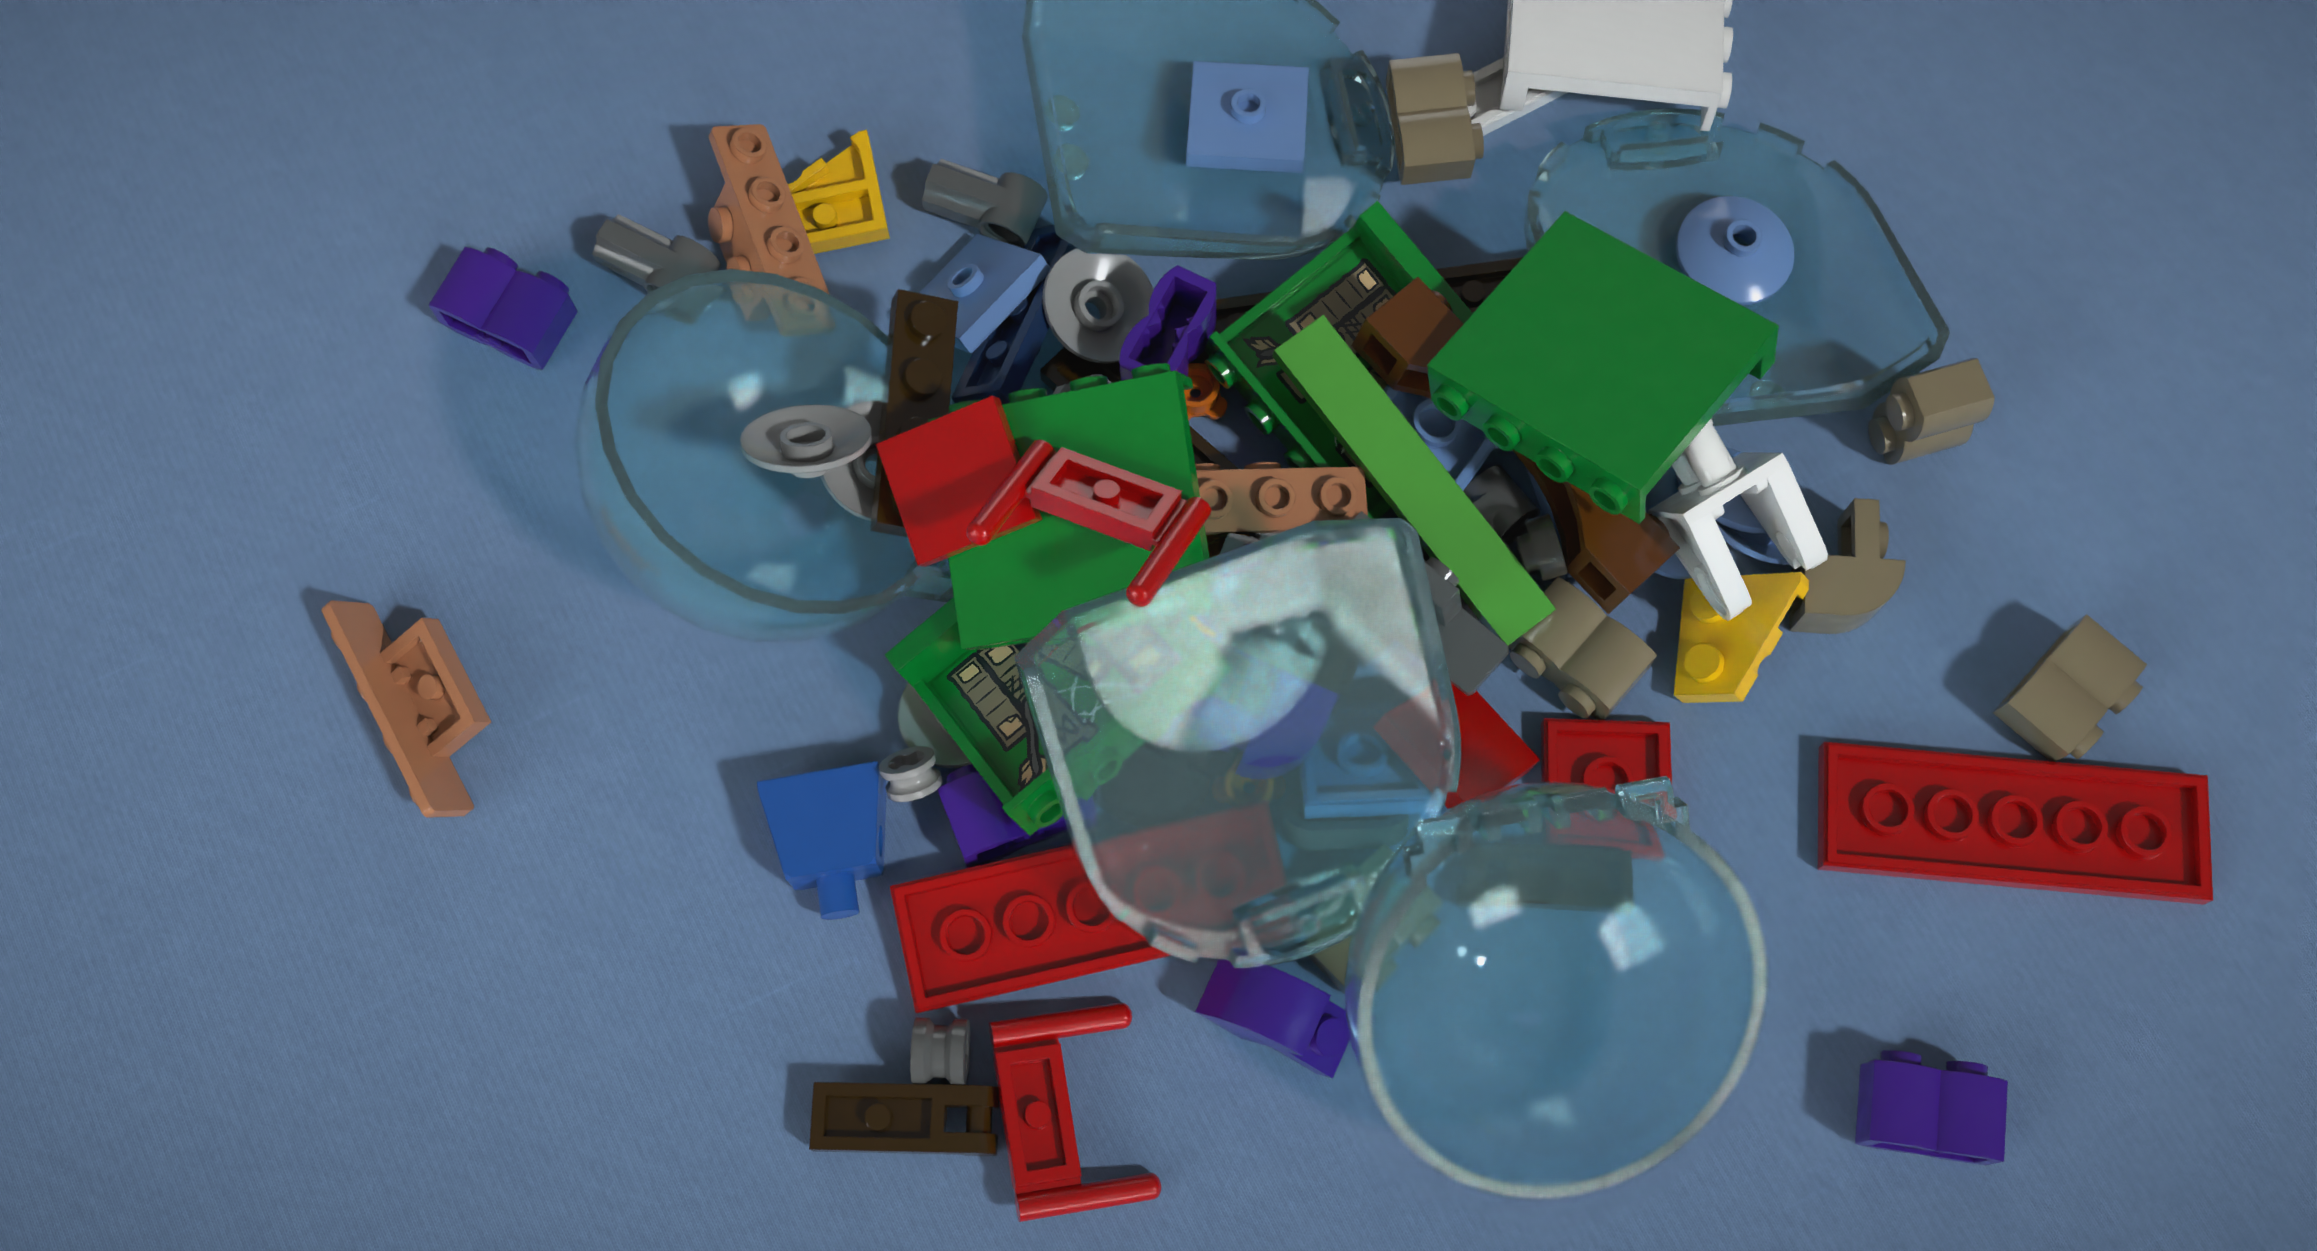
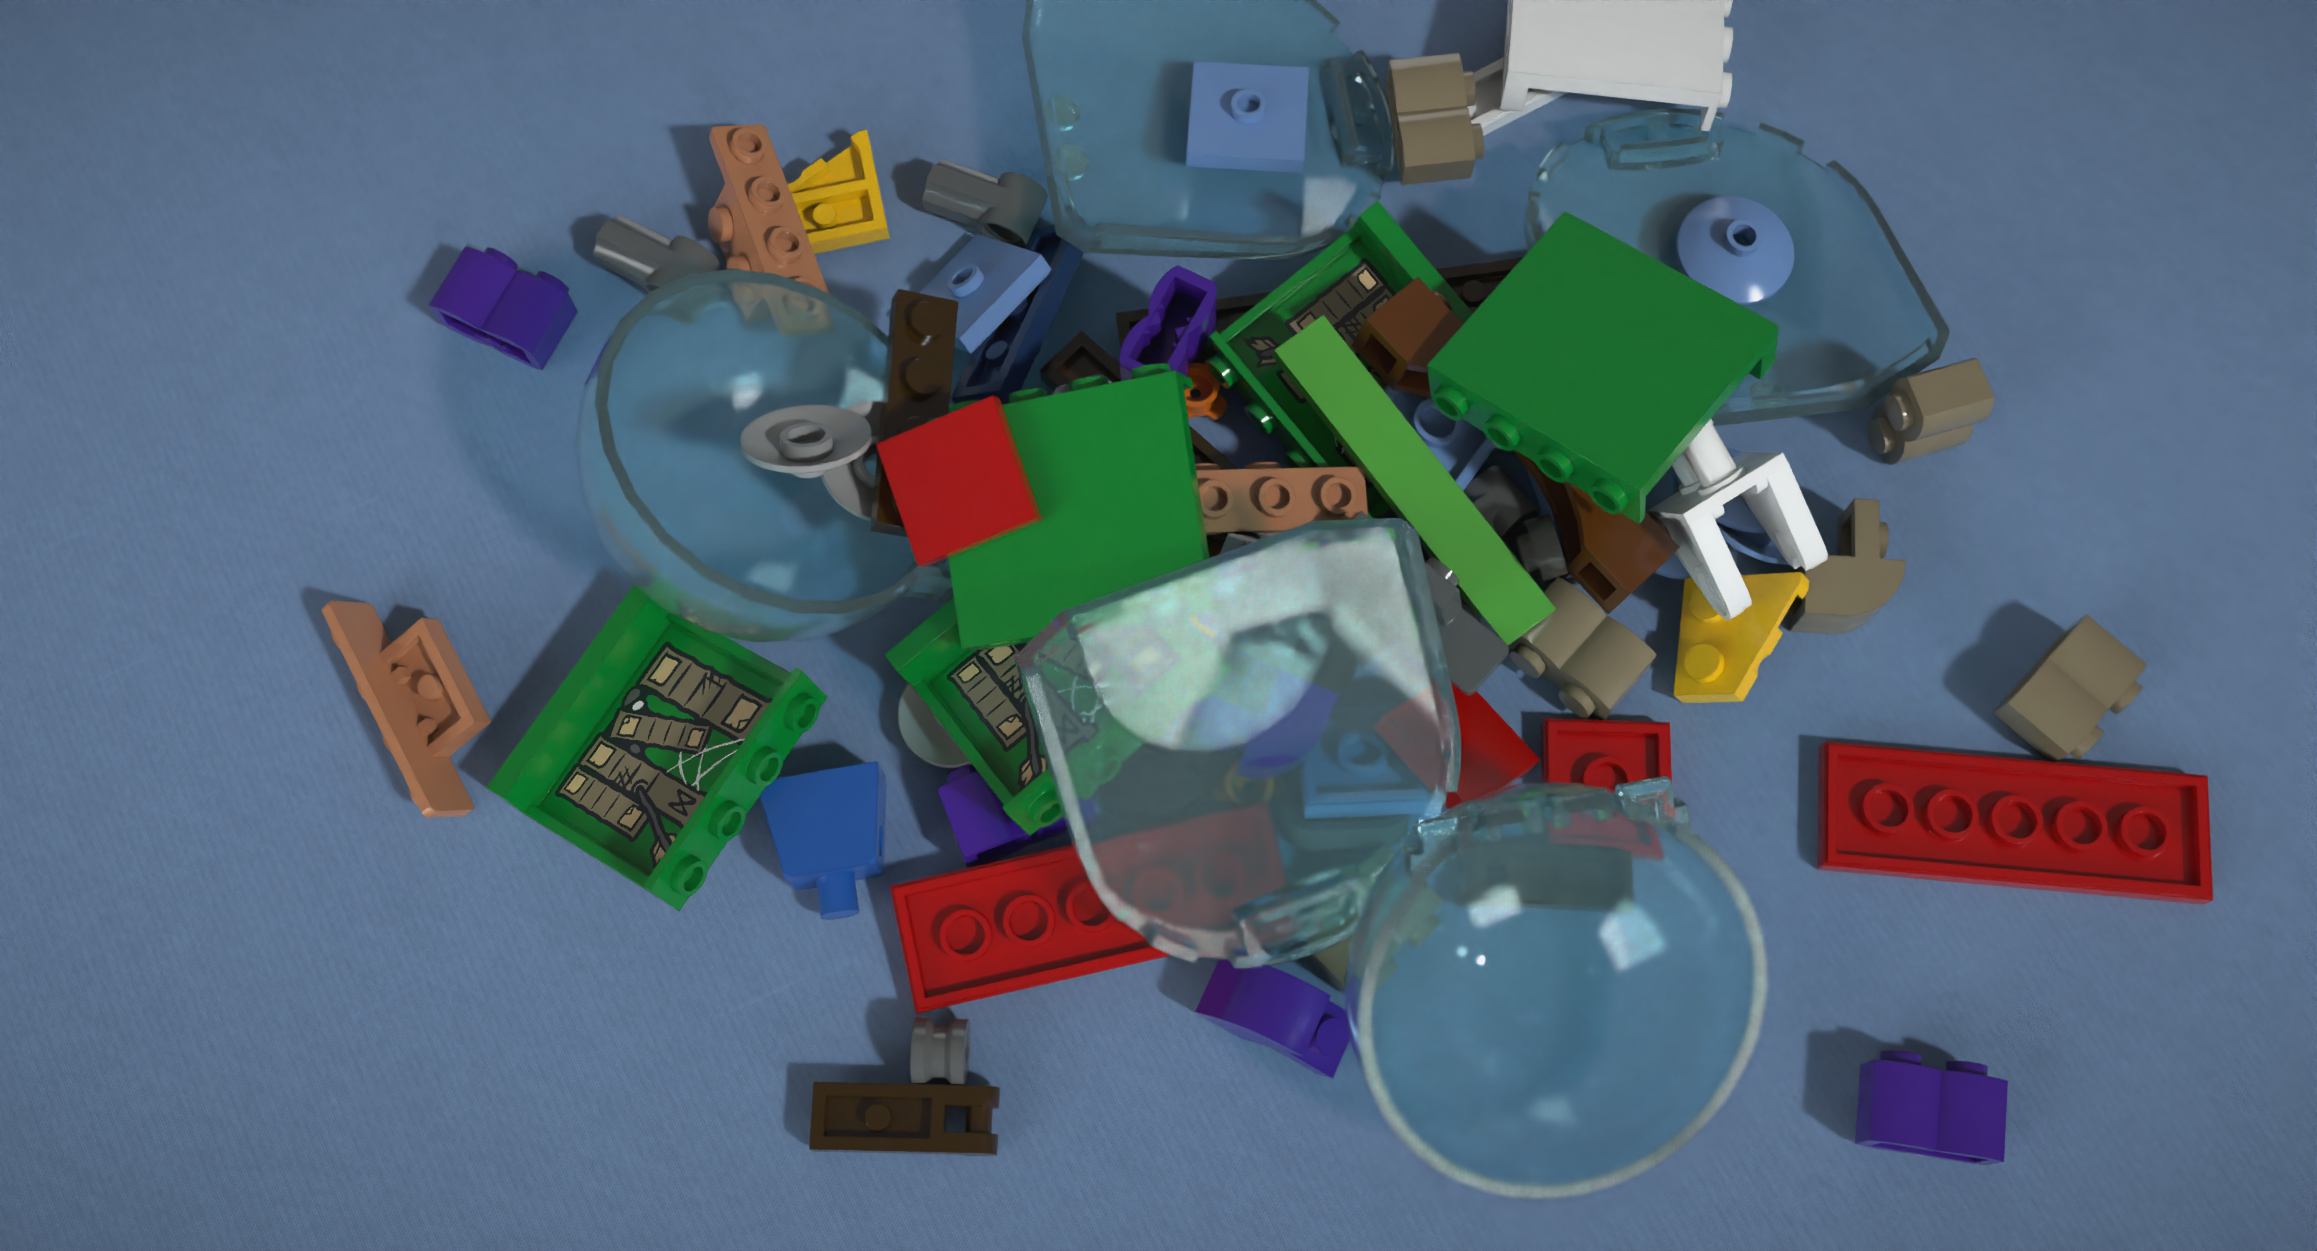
light grey bush [879,746,943,802] -> none
red plate [966,439,1211,607] -> none
red plate [989,1002,1161,1222] -> none
light grey dish [1042,245,1154,364] -> none
none -> green panel [486,581,828,912]

